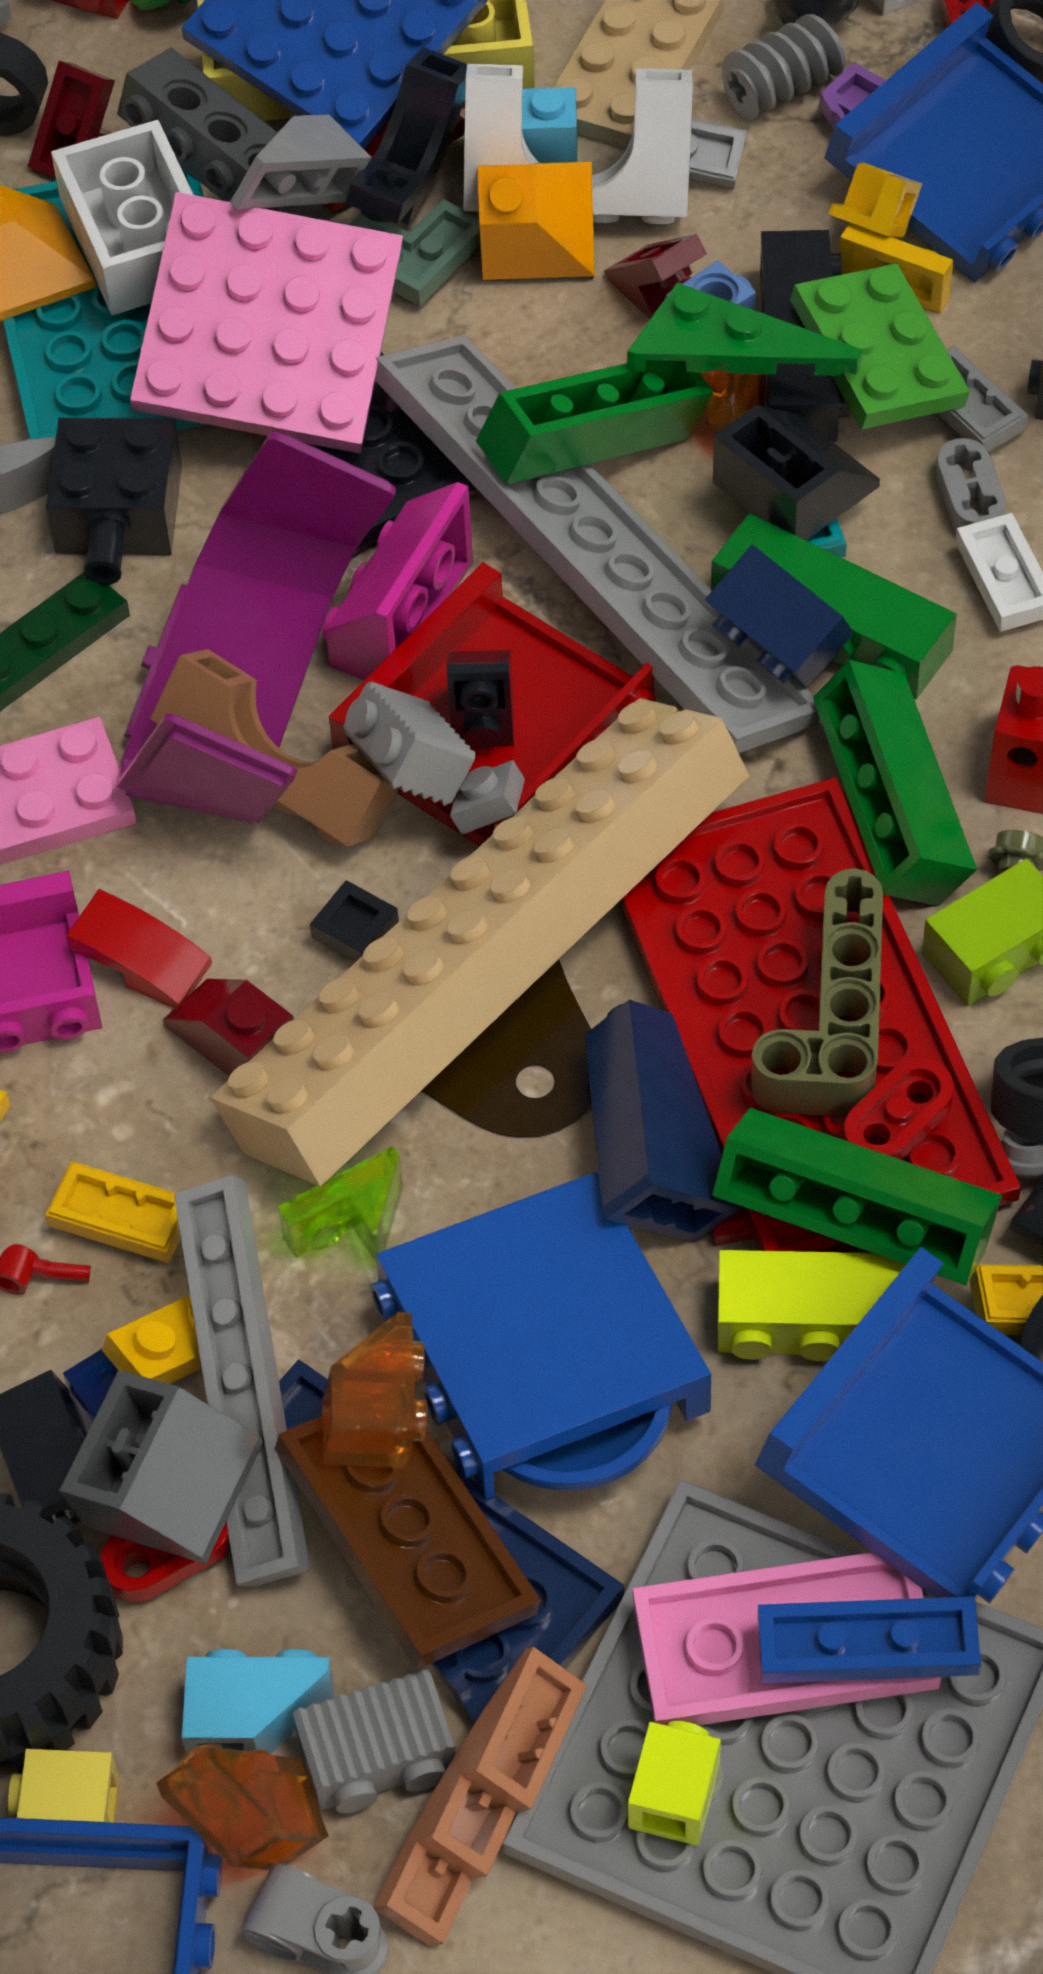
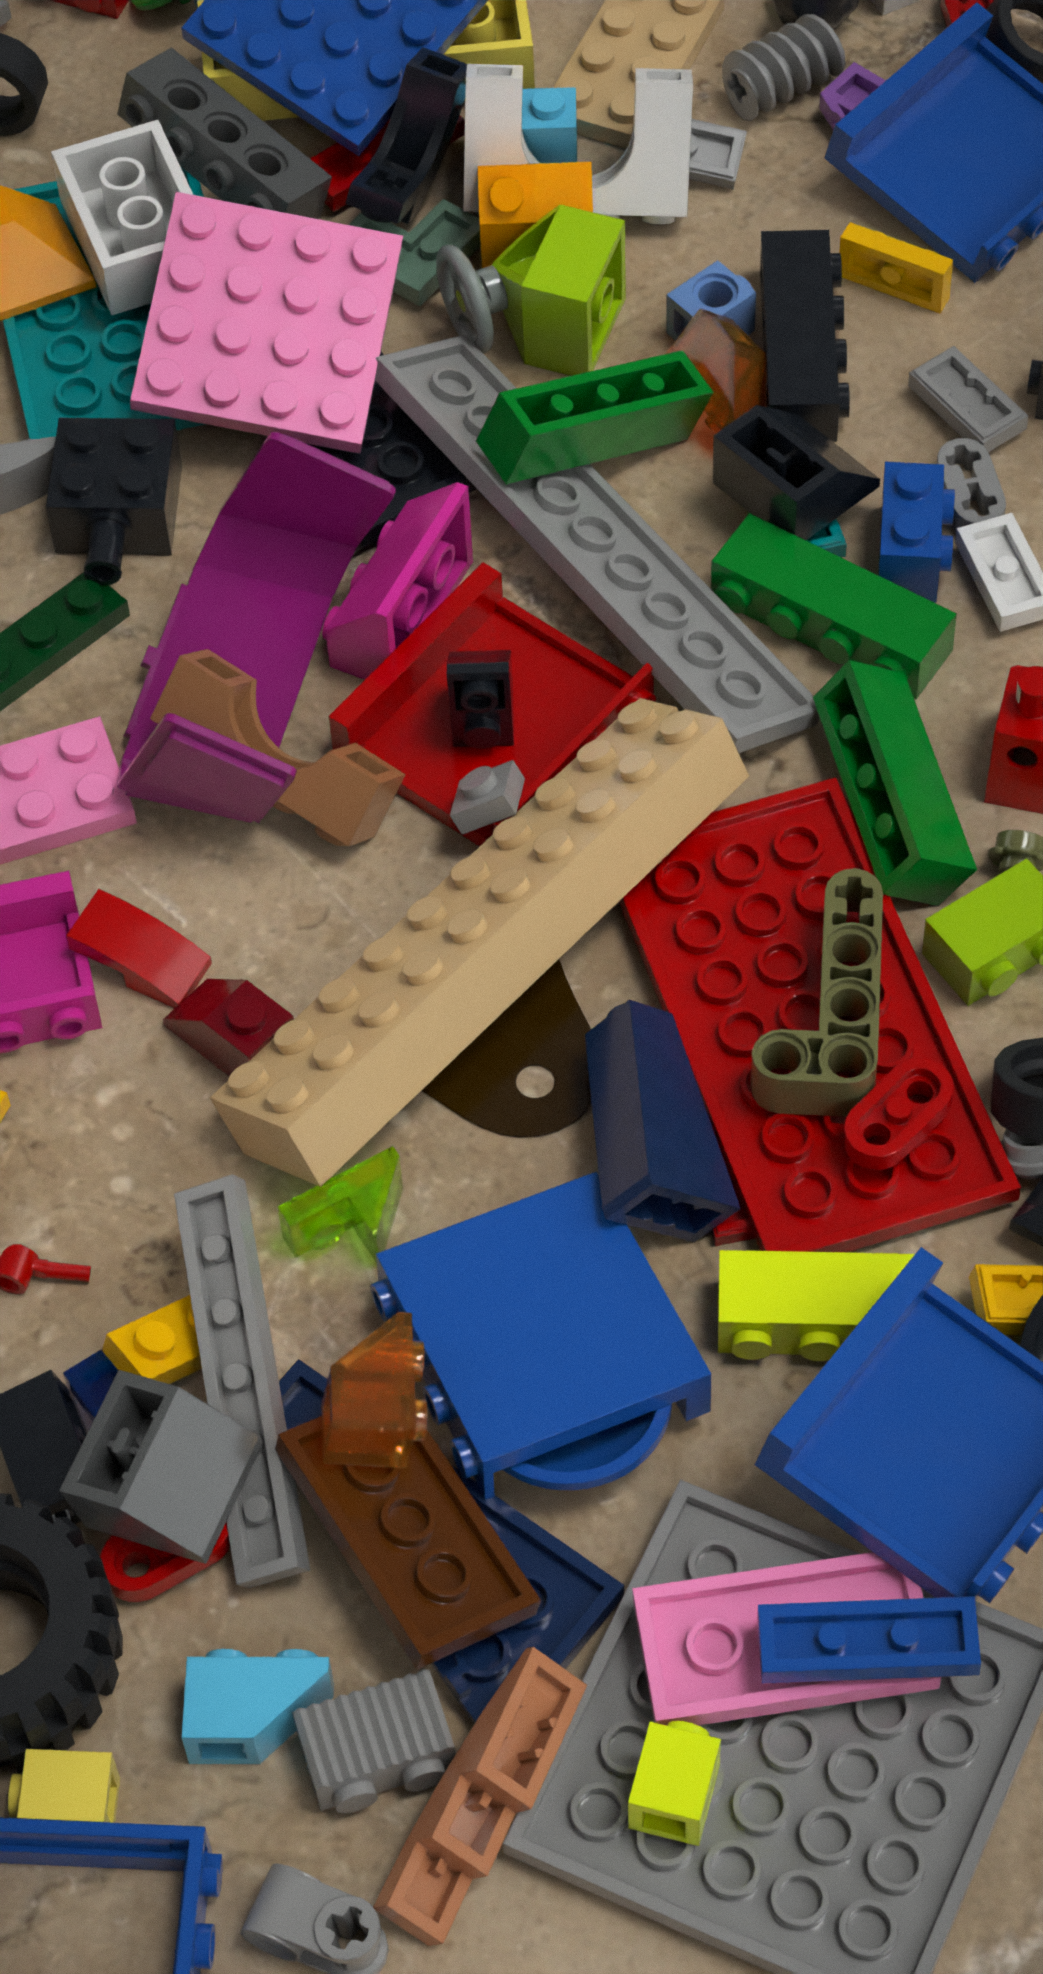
dark red slope [27,61,115,178] -> none
yellow plate [45,1161,181,1264] -> none
clear orange slope [156,1744,329,1870] -> none
light grey slope [230,114,372,210] -> none
black plate [310,880,399,962] -> none
light grey brick [343,682,475,806] -> none
dark red slope [604,234,707,319] -> none
green wing [626,282,863,376] -> none
dark blue brick [705,544,854,689] -> none
green brick [712,1108,1002,1285] -> none
bright green plate [790,263,970,430] -> none
yellow panel [828,163,922,238] -> none
none -> lime piece [436,205,626,376]
none -> blue brick [878,462,955,603]

